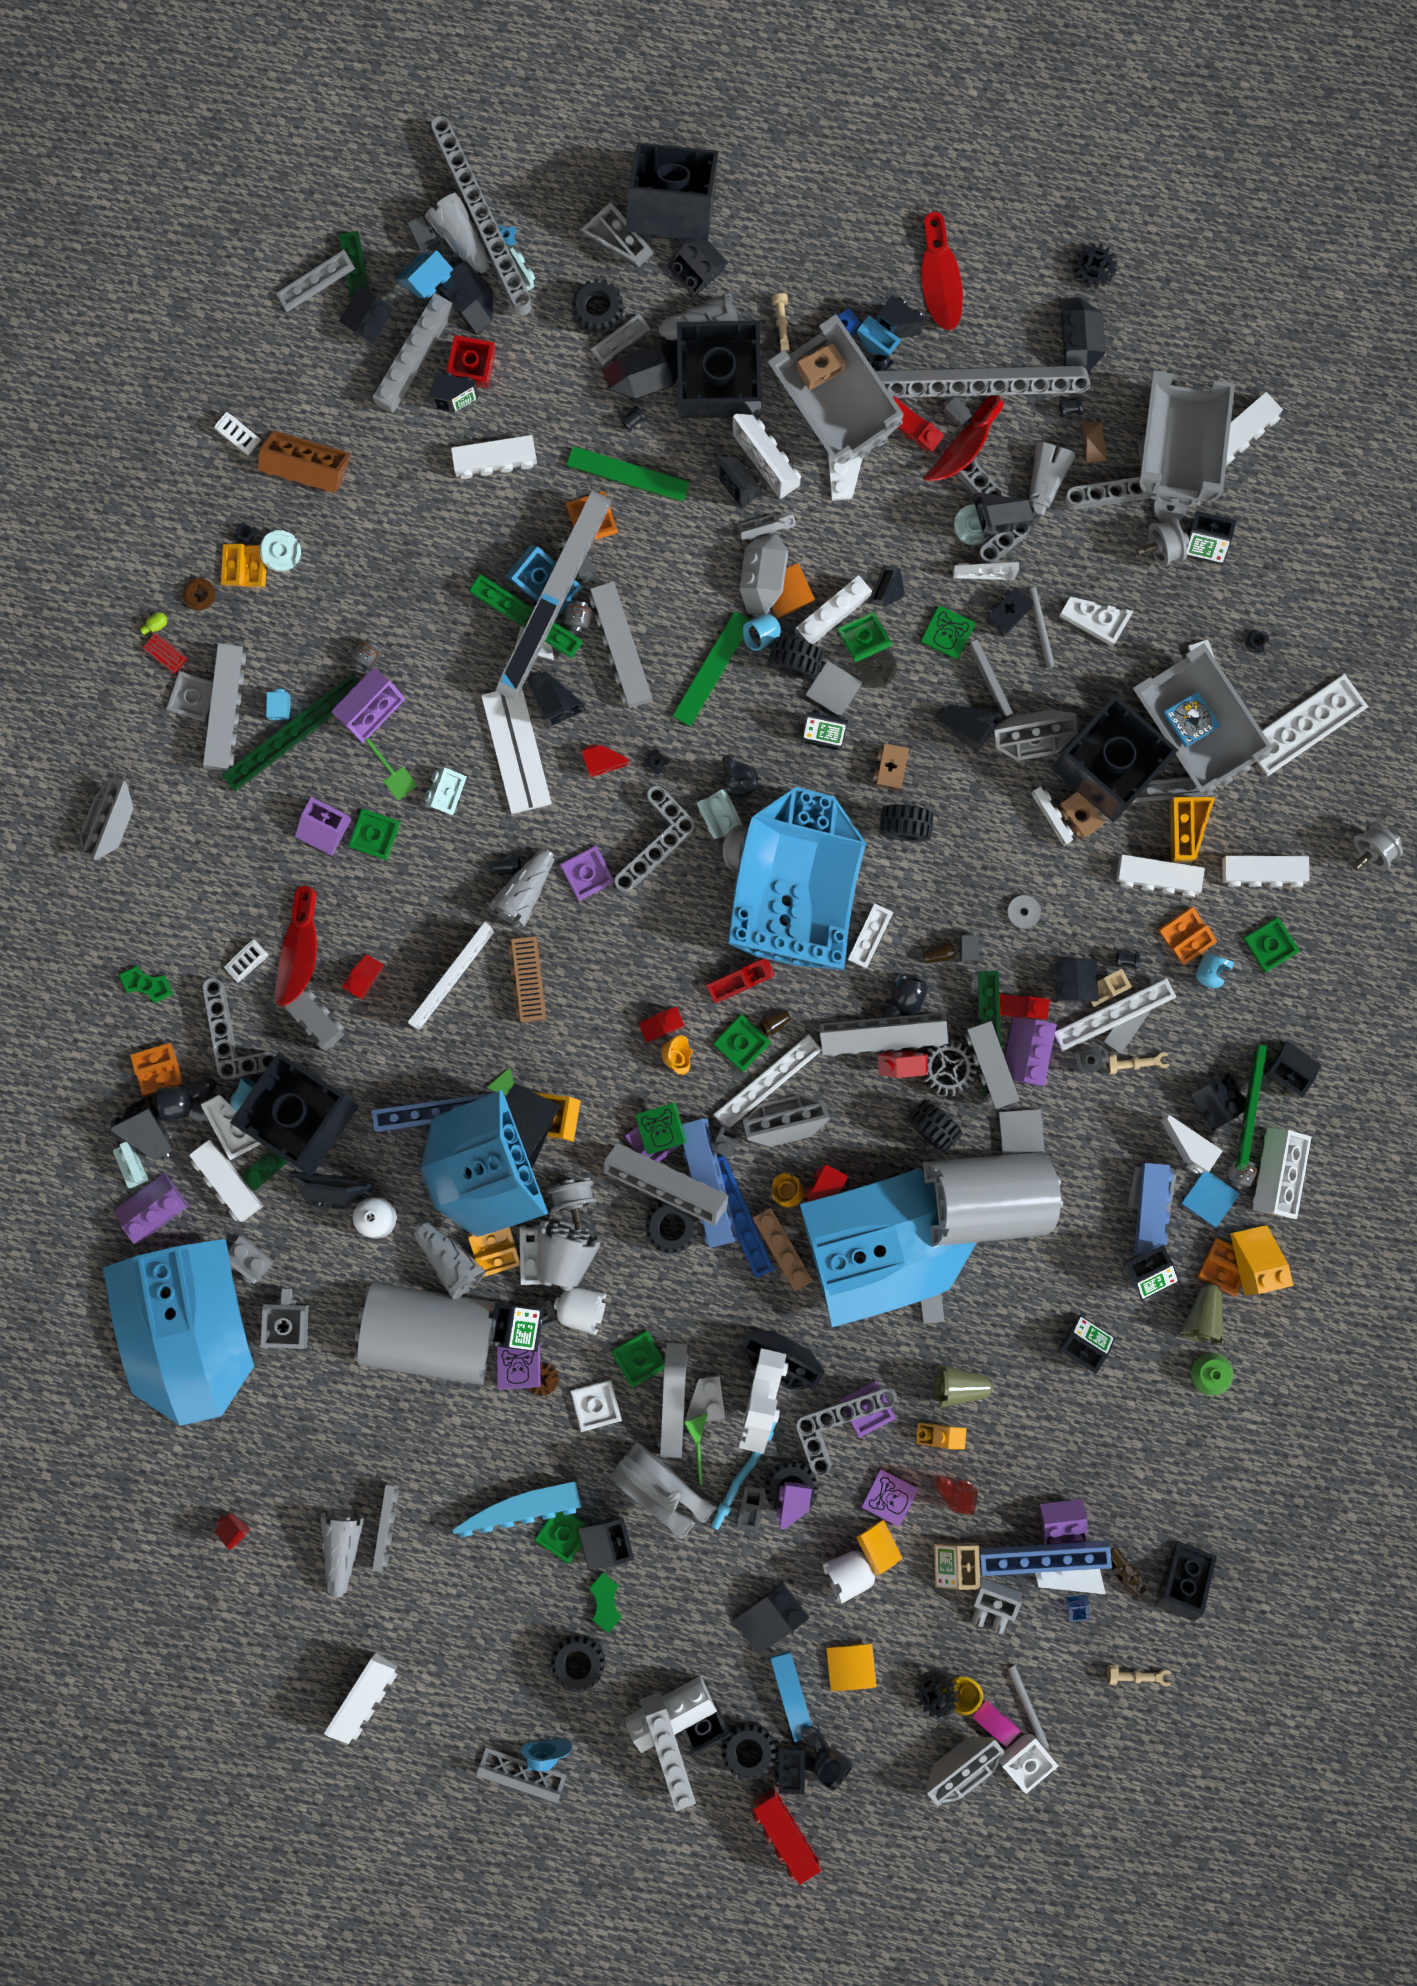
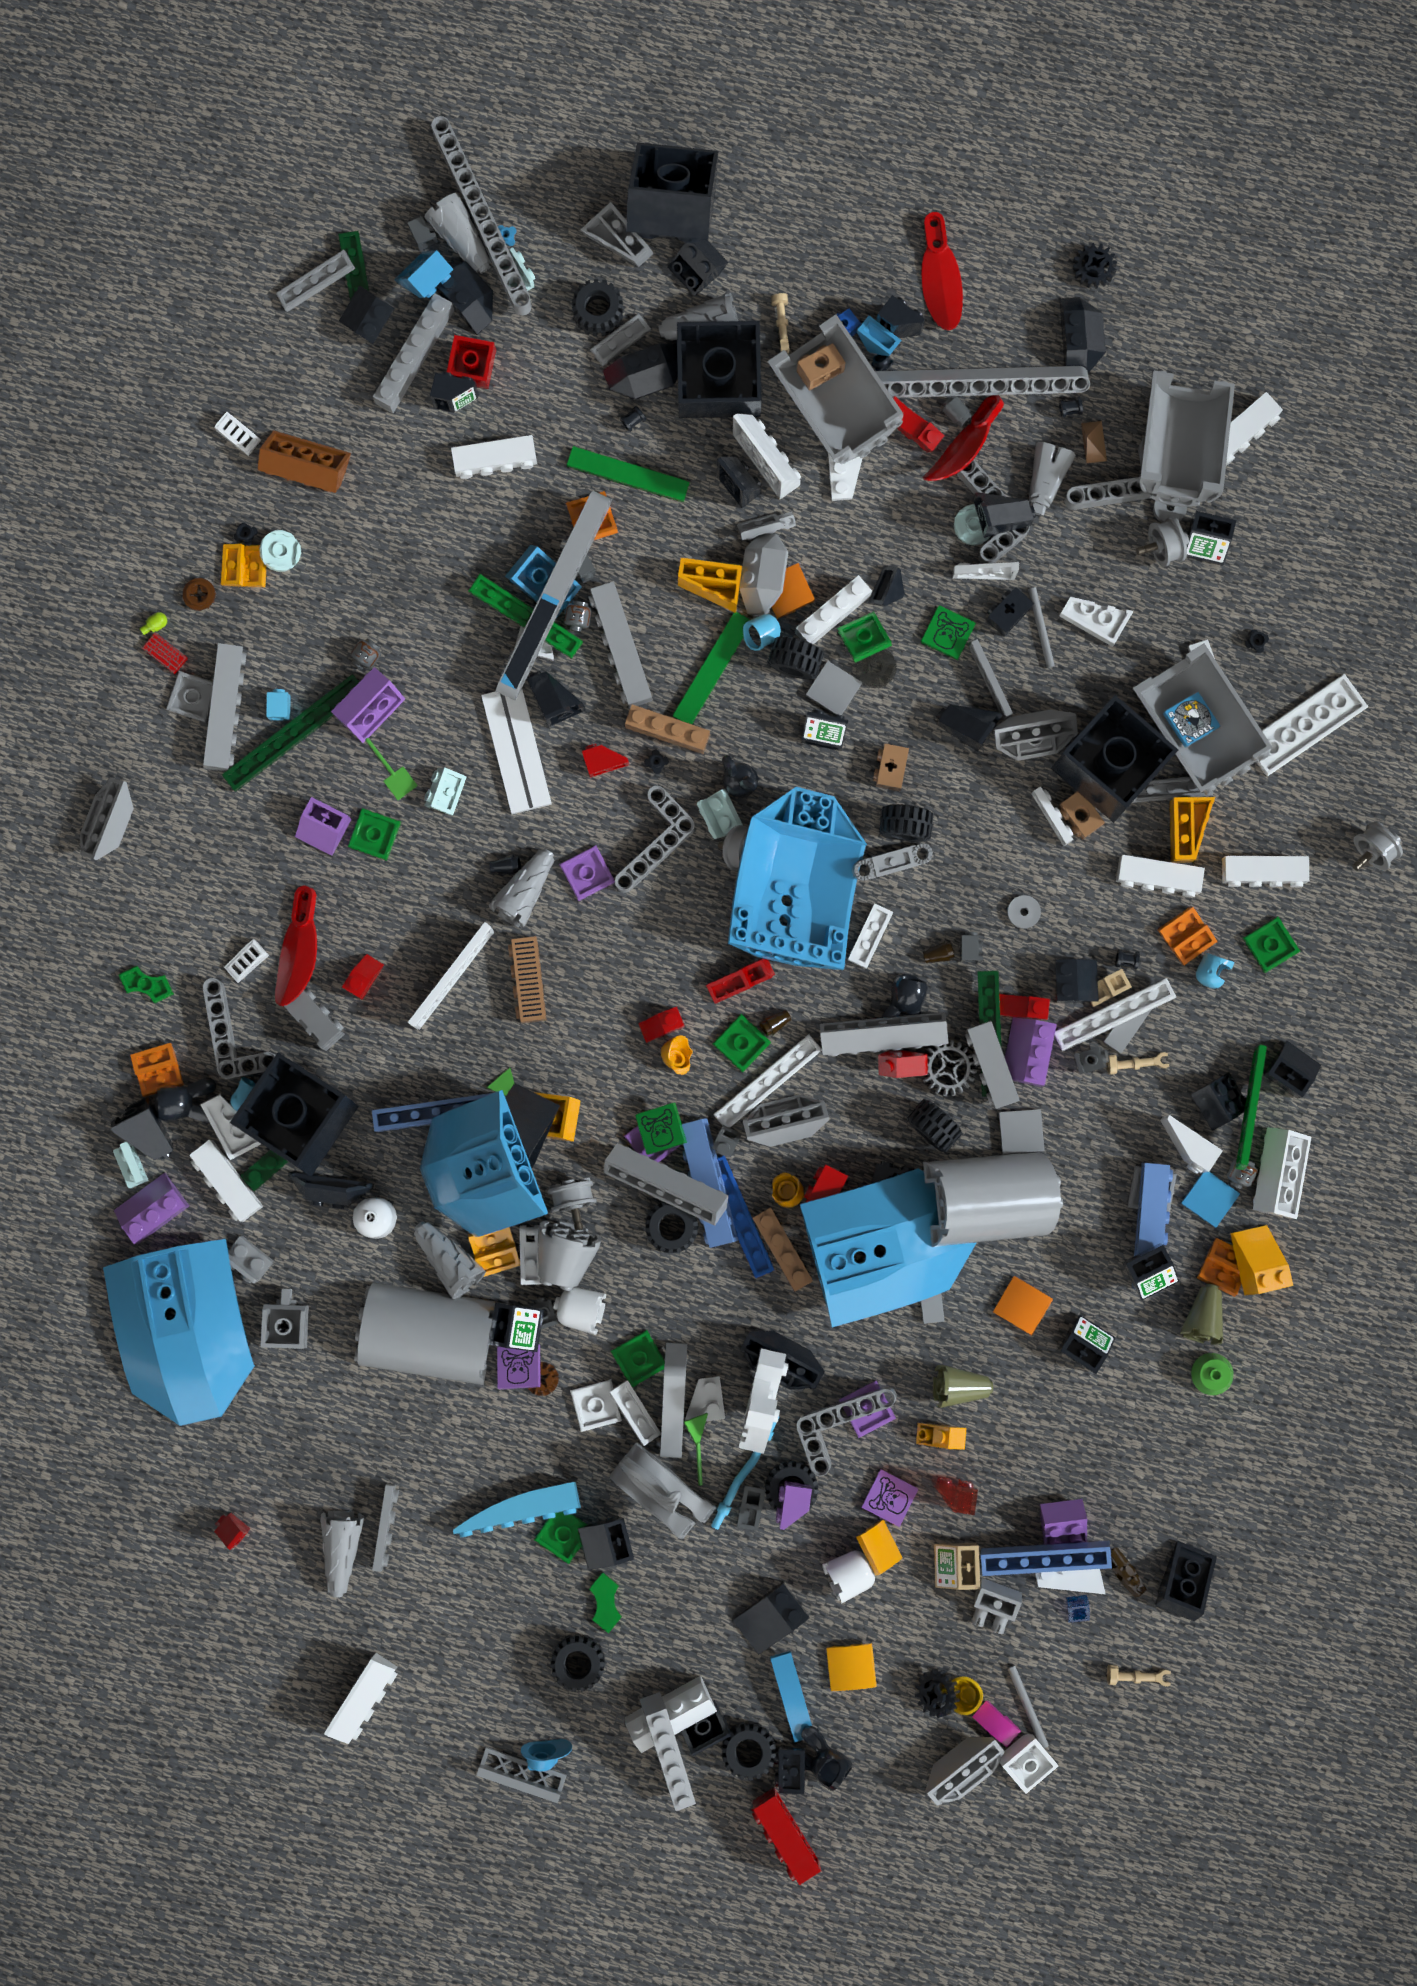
none -> white plate [609,1380,661,1446]
none -> medium nougat brick [625,704,710,754]
none -> light orange wedge [678,558,742,613]
none -> light grey plate [852,843,933,881]
none -> orange slope [993,1276,1053,1335]

